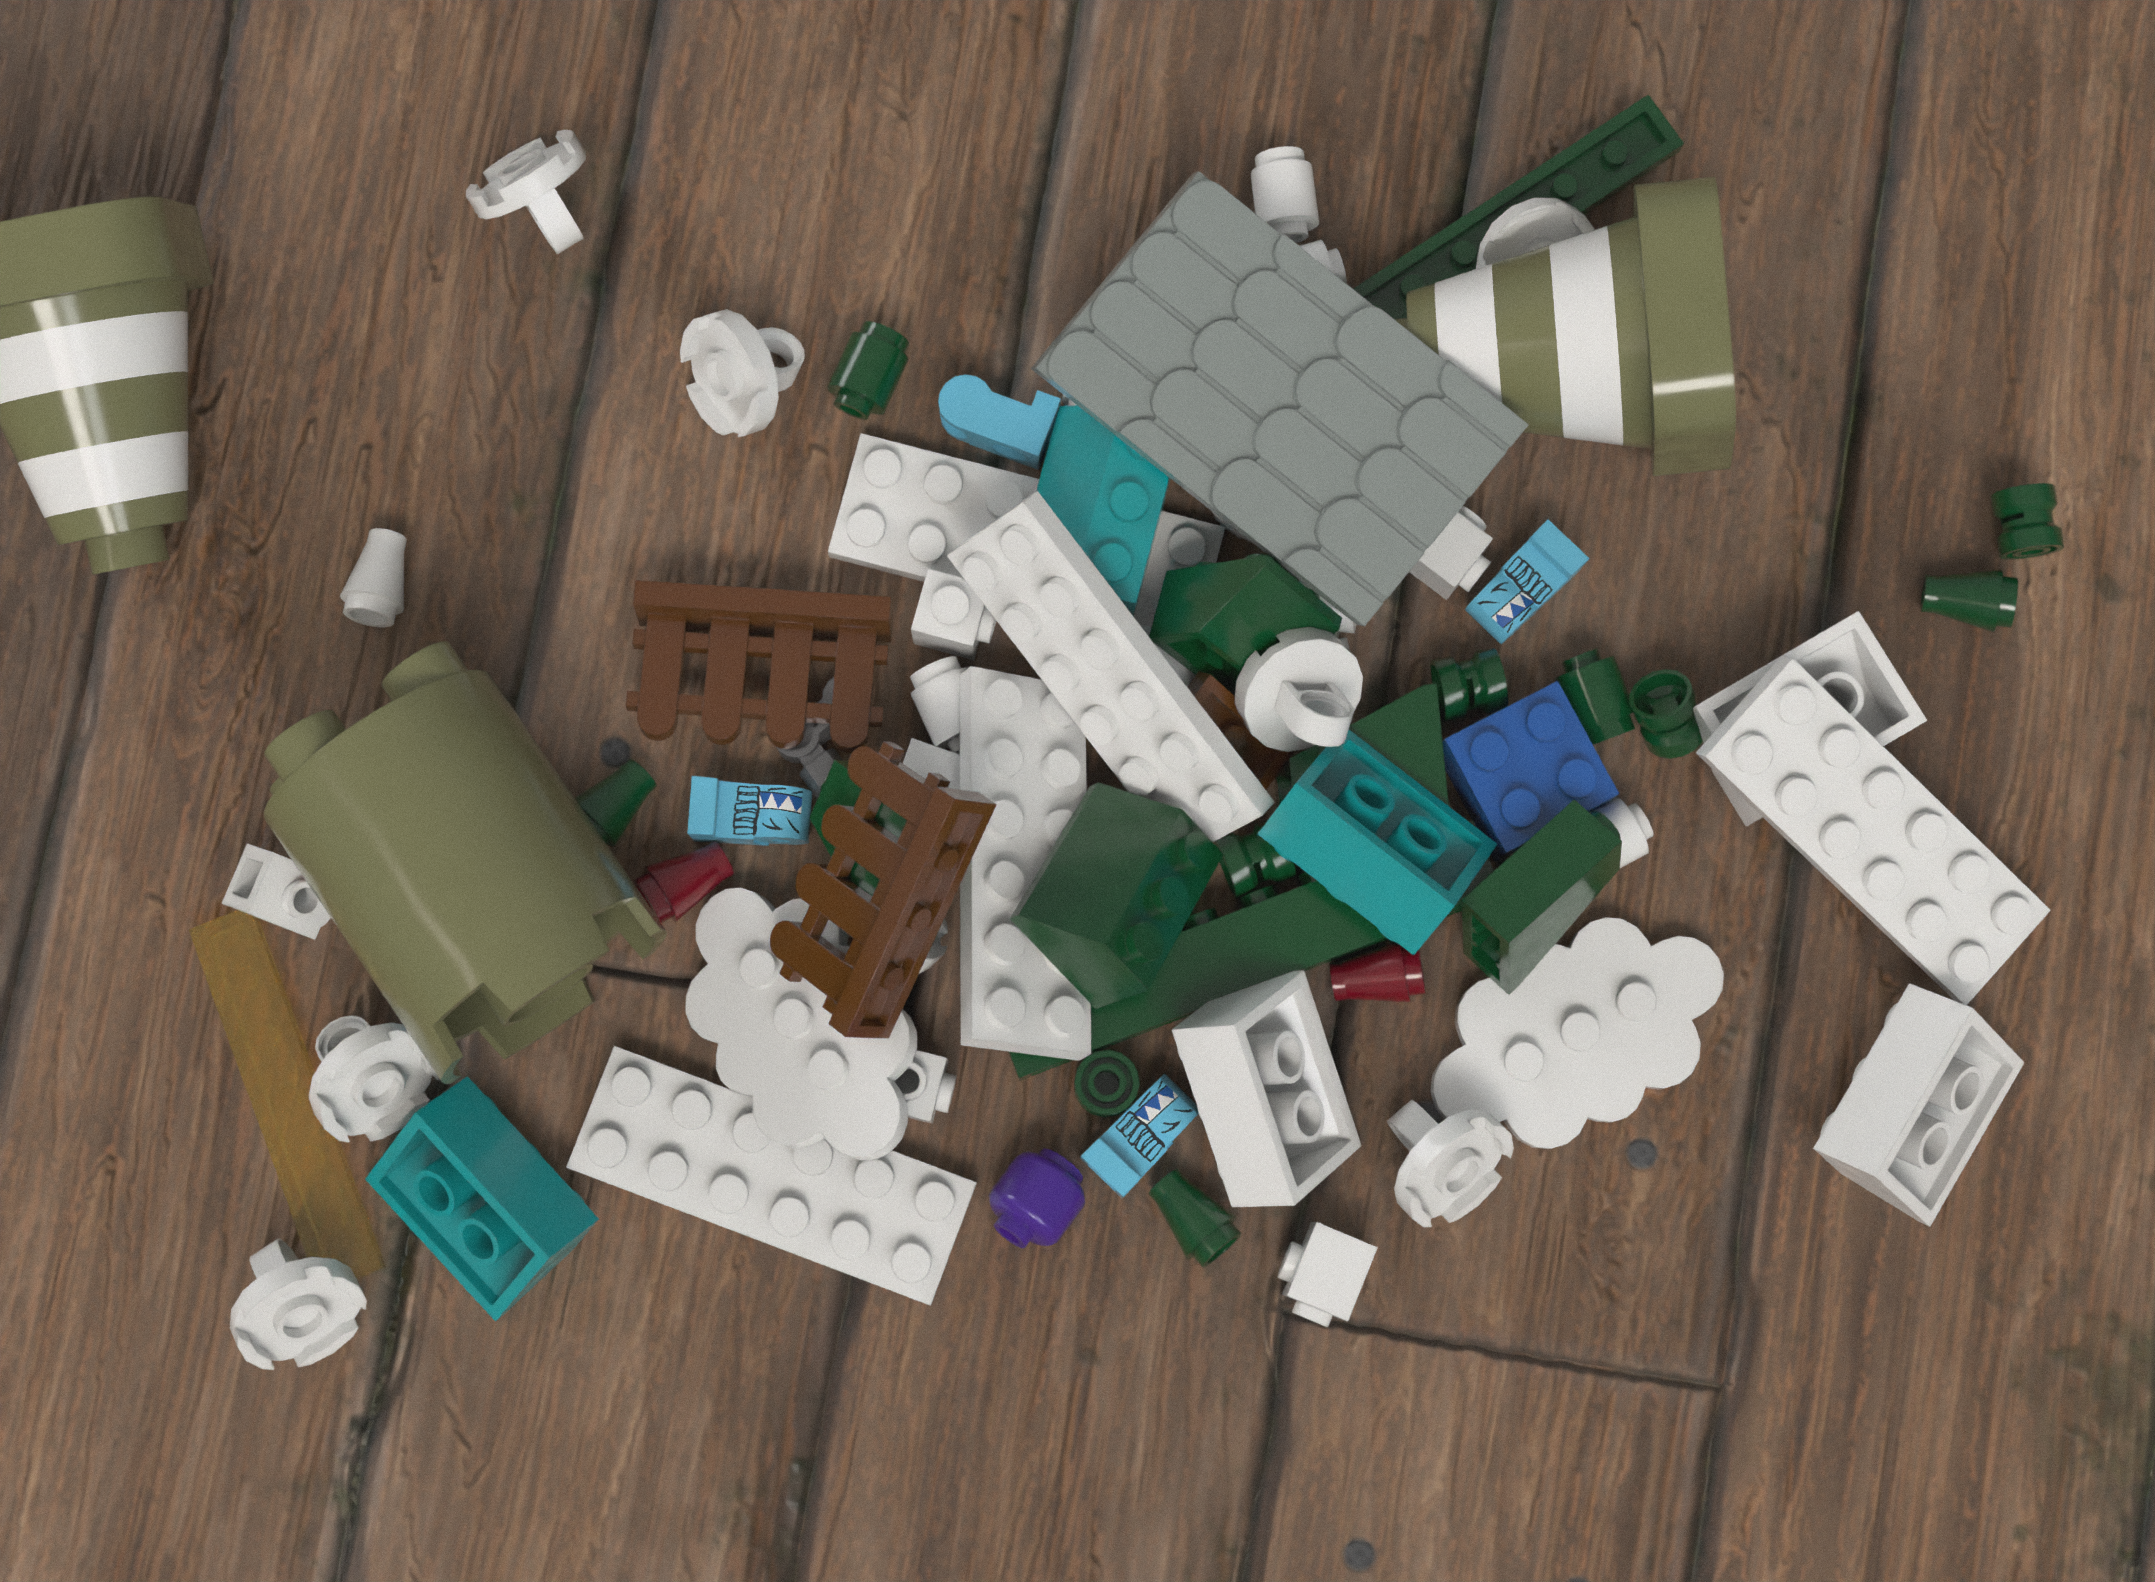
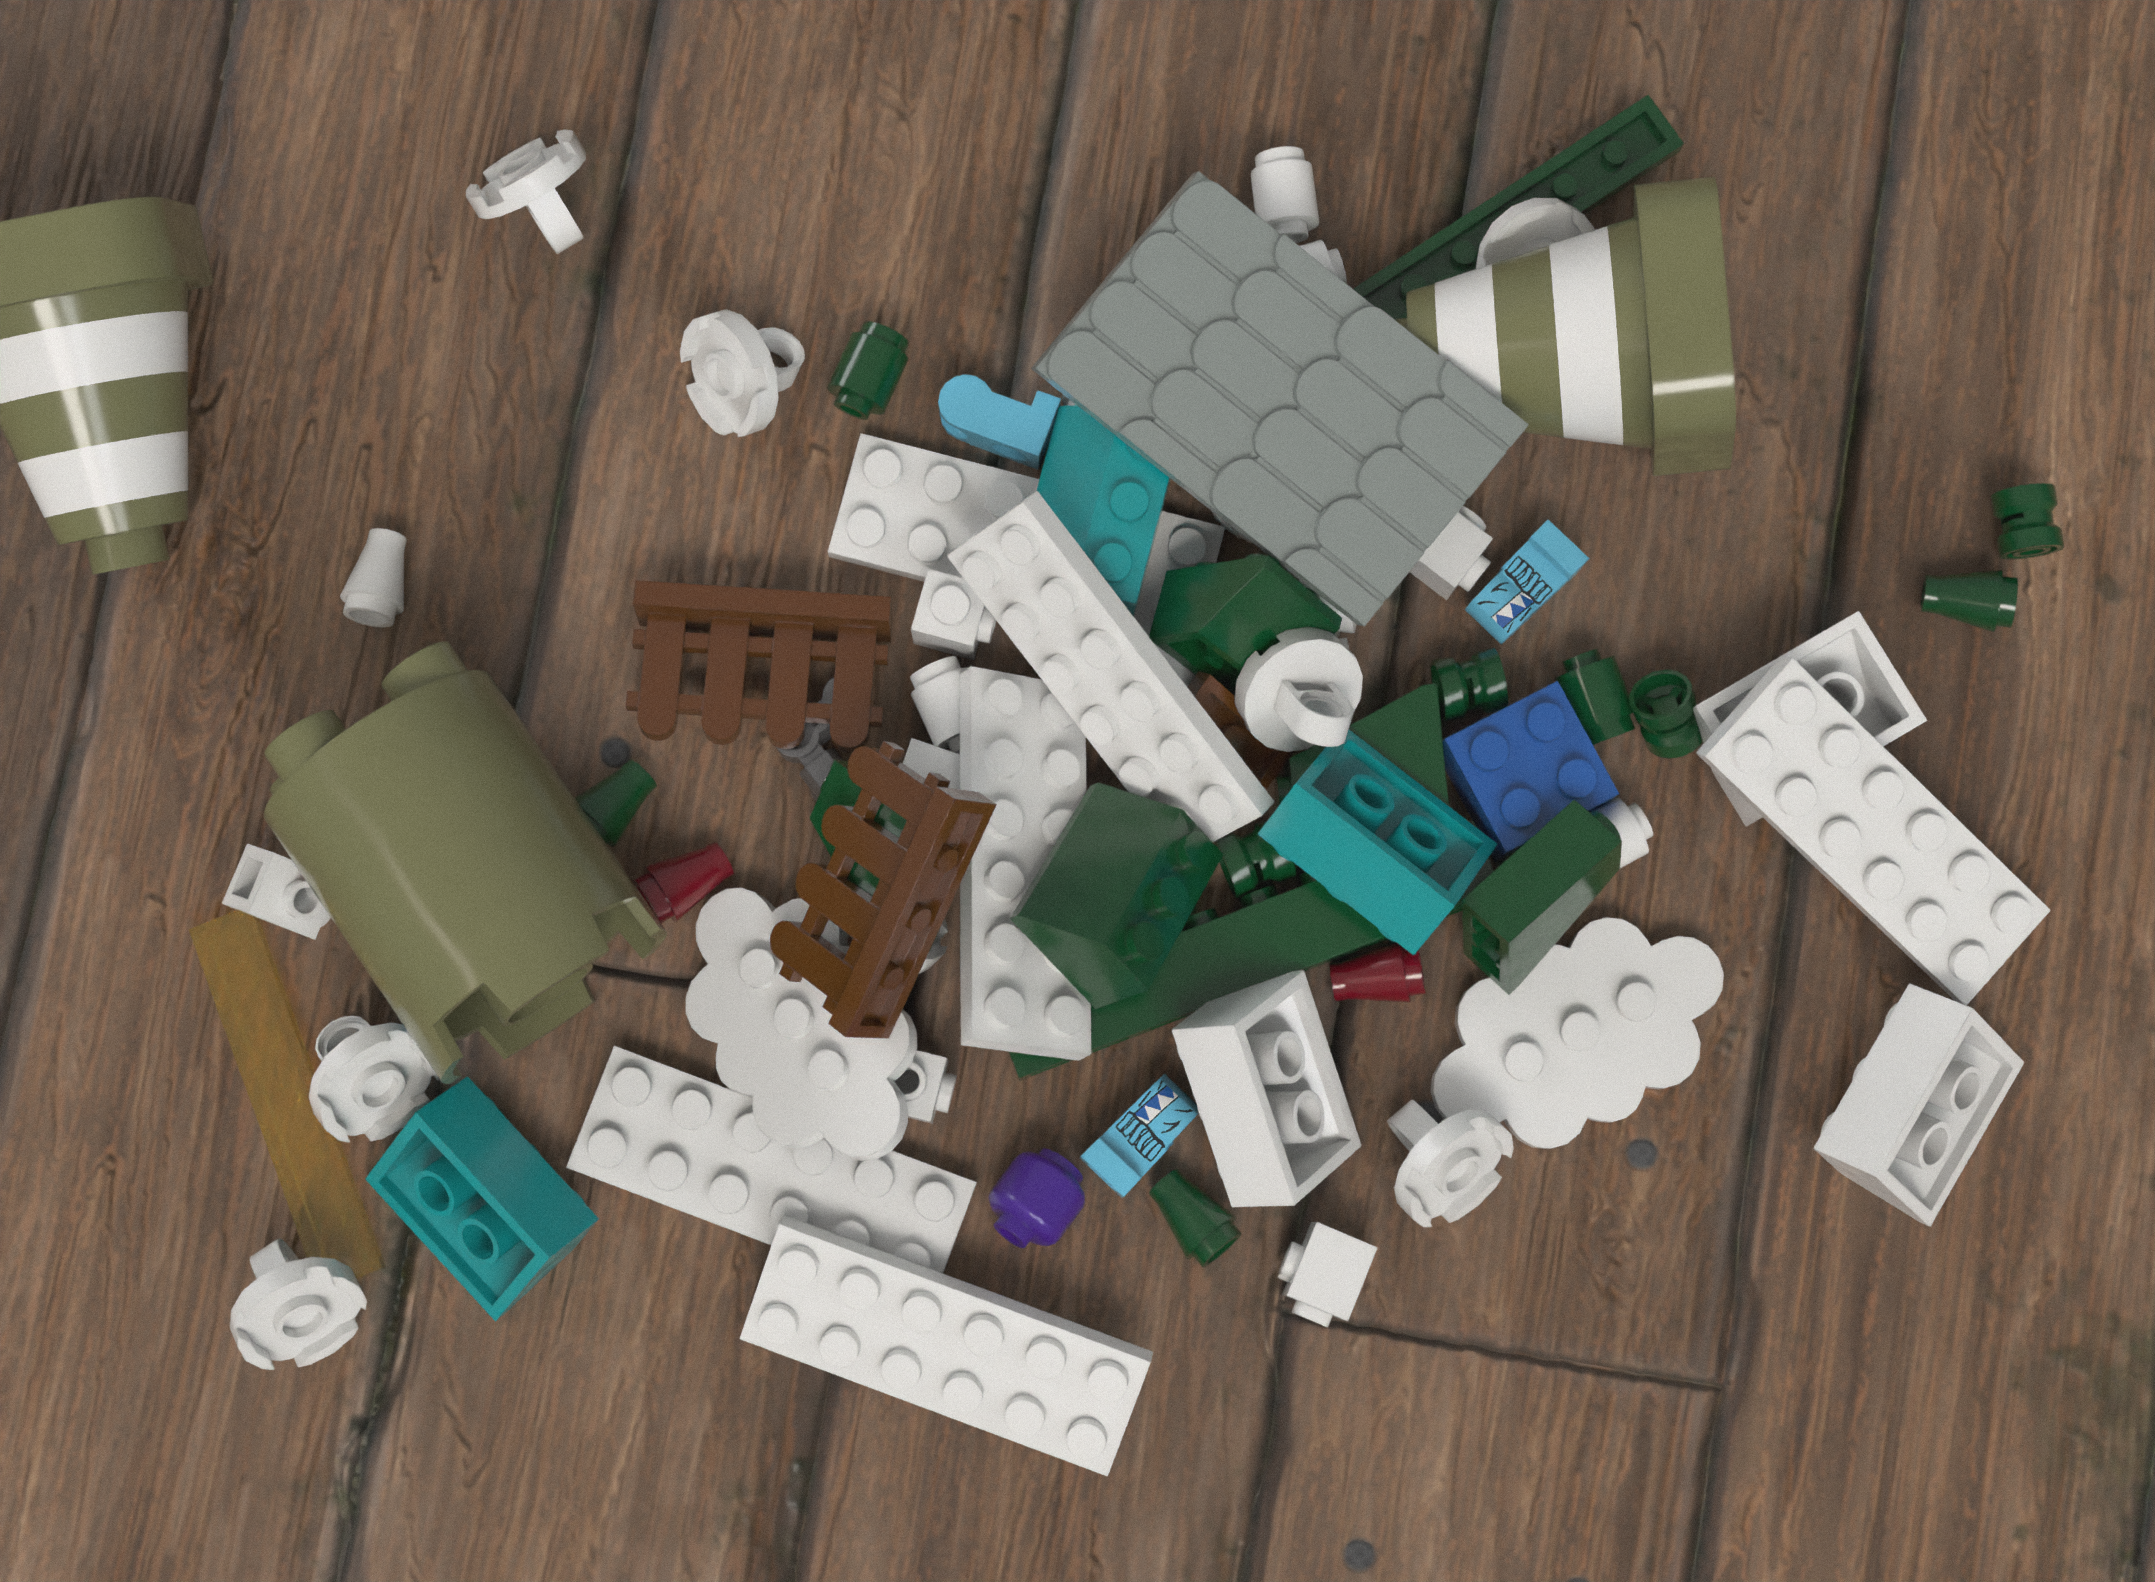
medium azure leg [687,776,812,846] -> none
dark green wheel [1074,1050,1140,1118] -> none
none -> white plate [740,1215,1153,1476]

